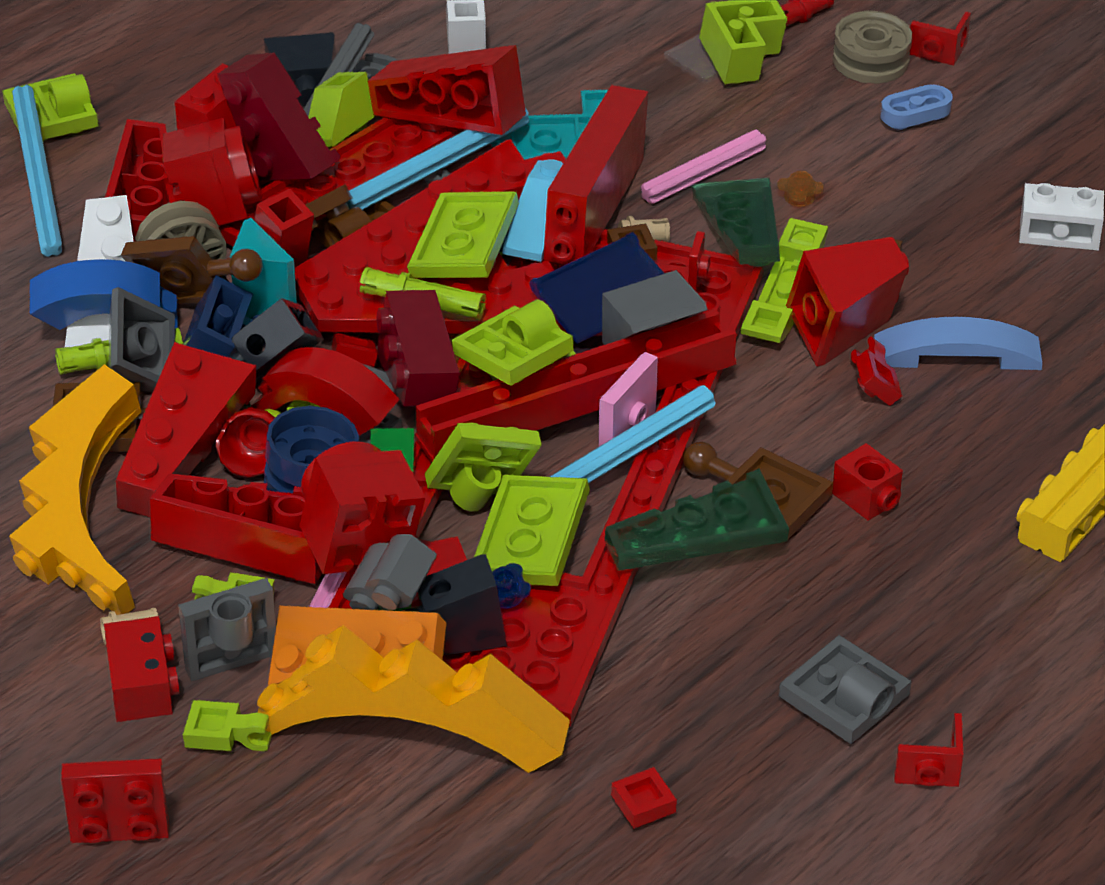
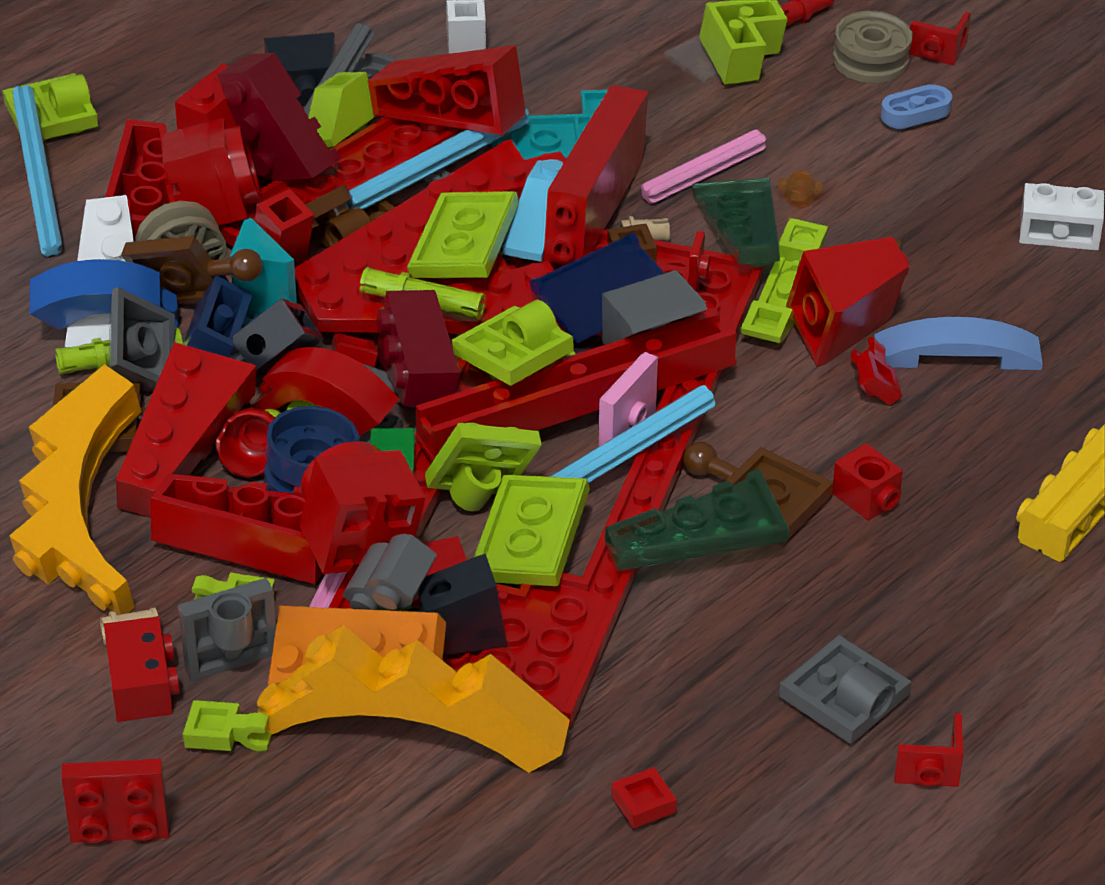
clear blue plate [492,563,531,608] -> none

